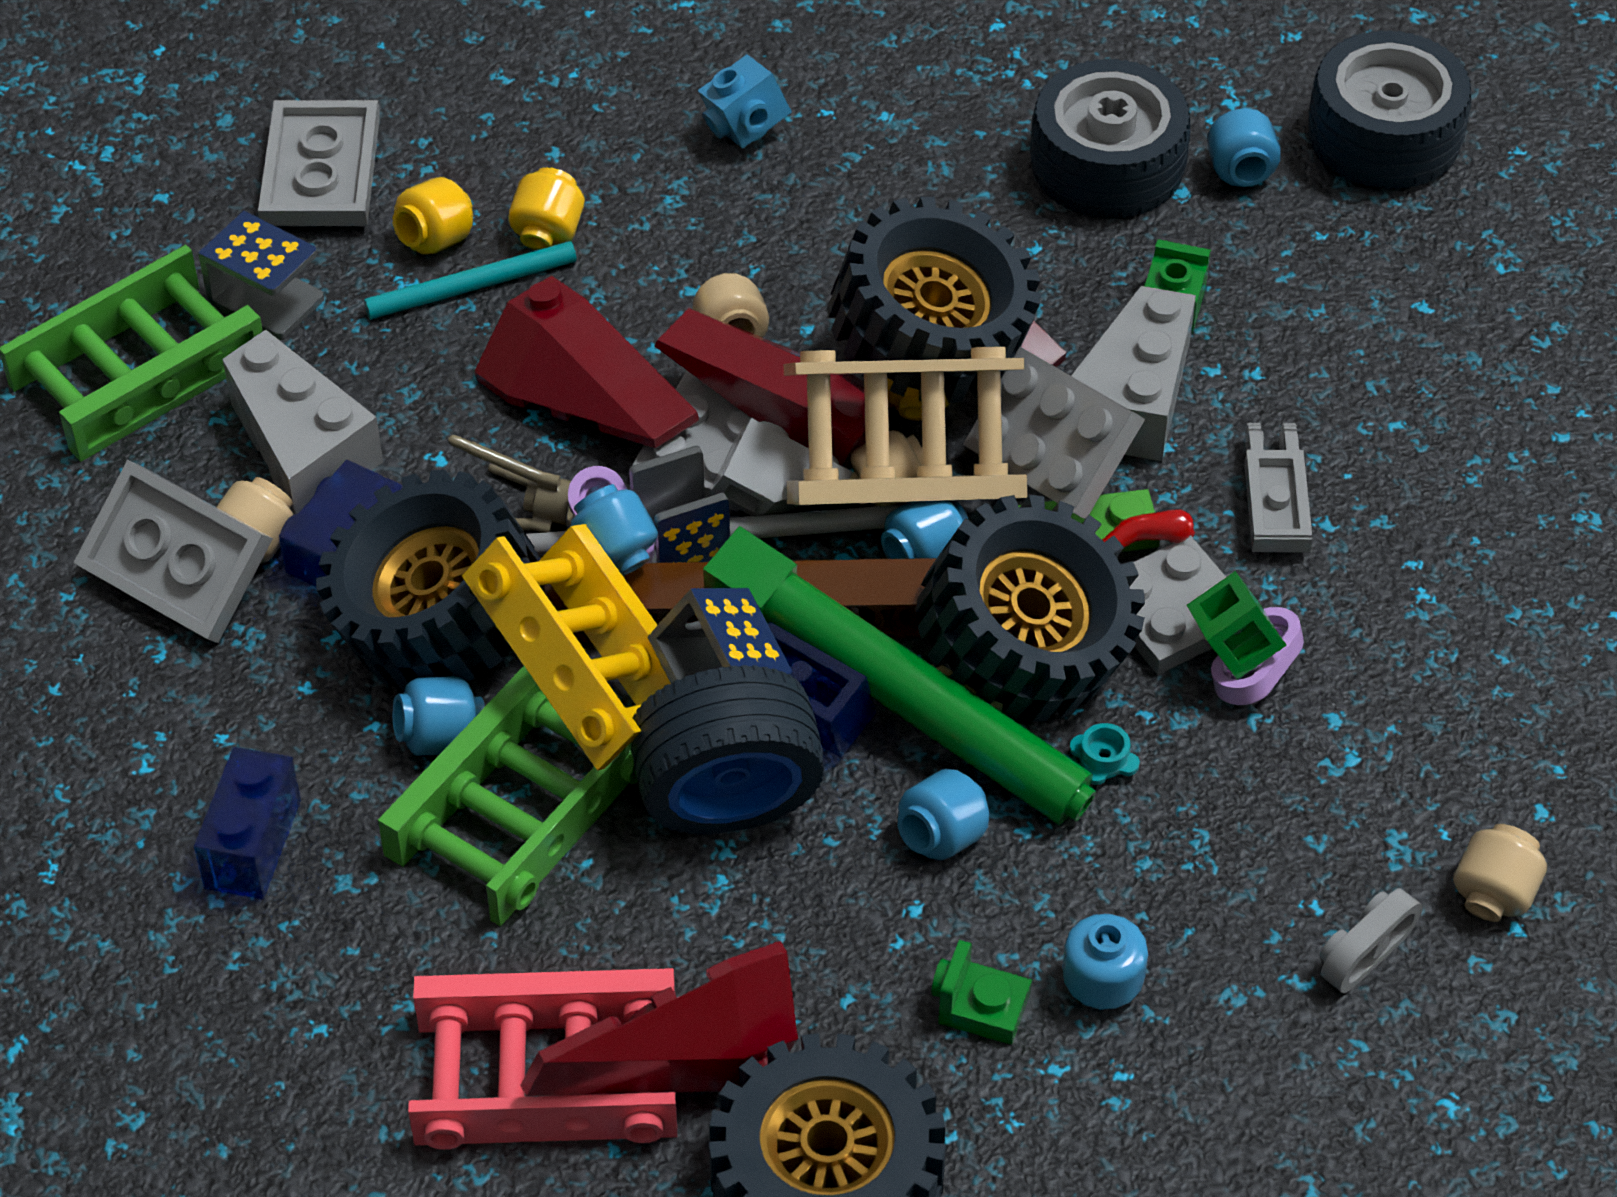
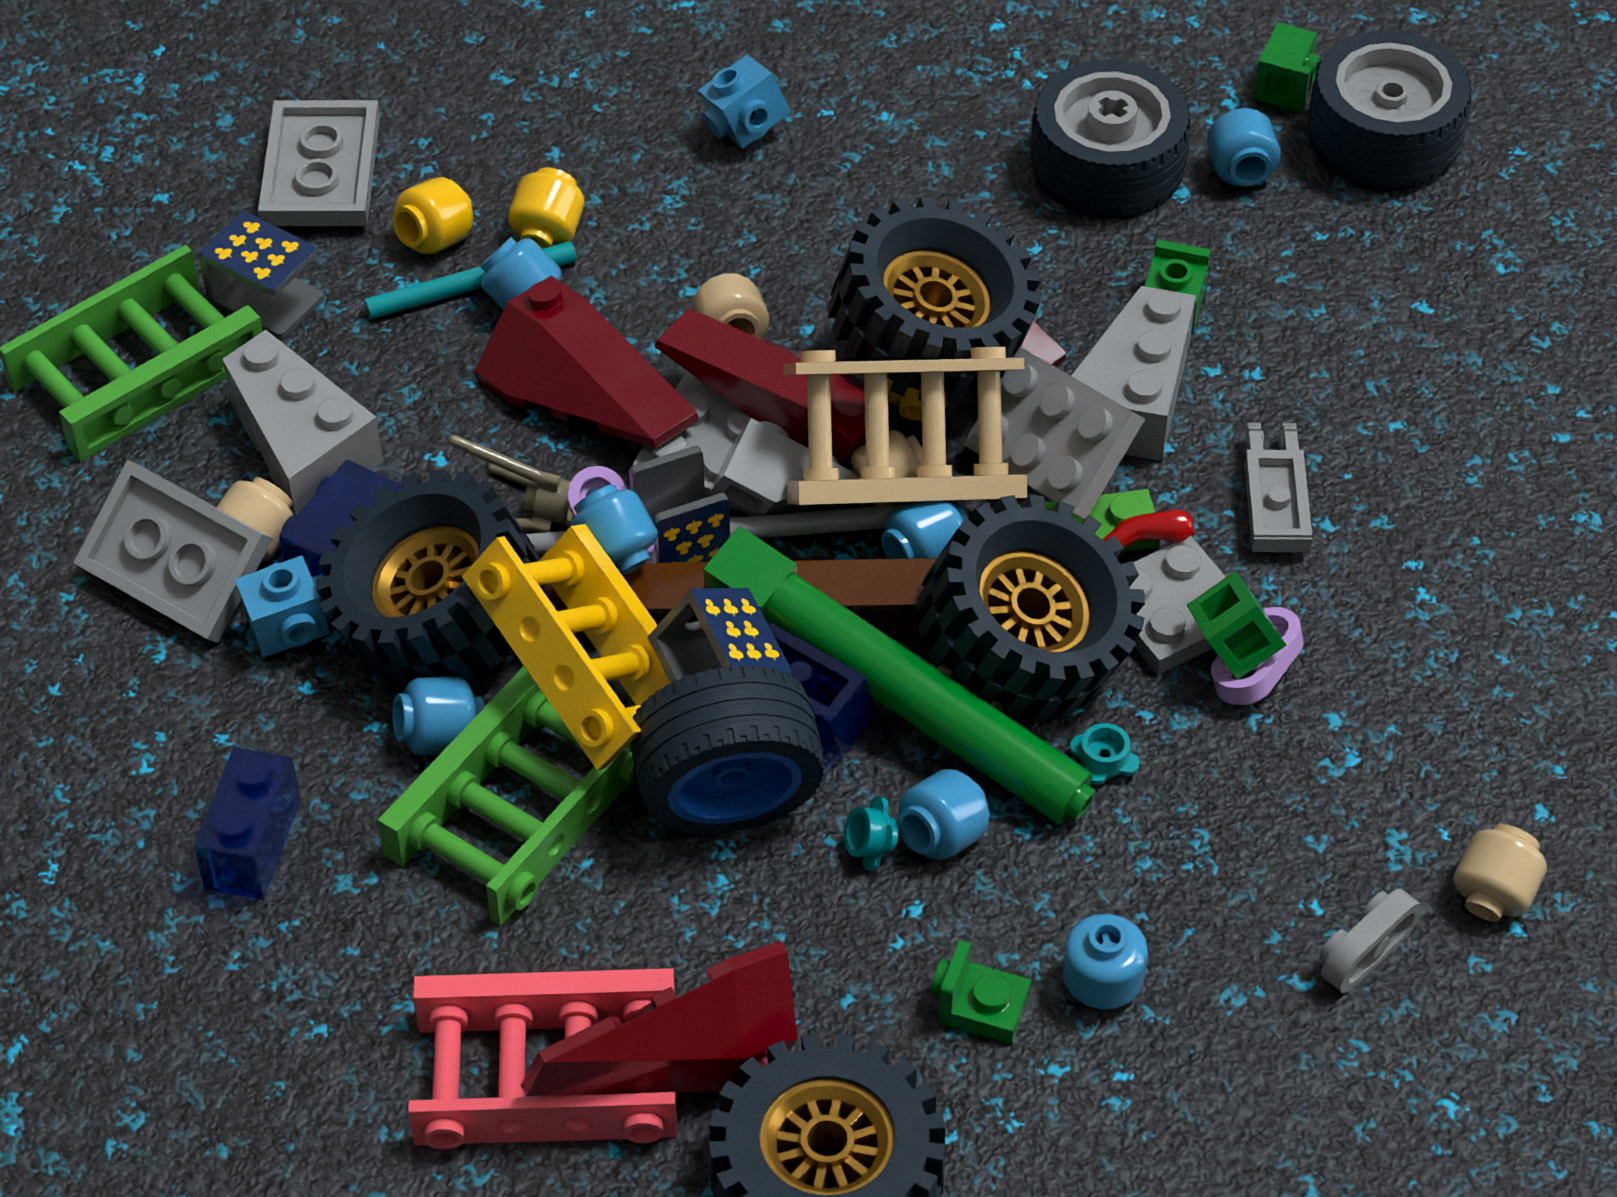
none -> dark azure brick [235,555,330,658]
none -> dark azure head [480,237,562,310]
none -> teal plate [844,796,899,871]
none -> green brick [1254,22,1321,113]

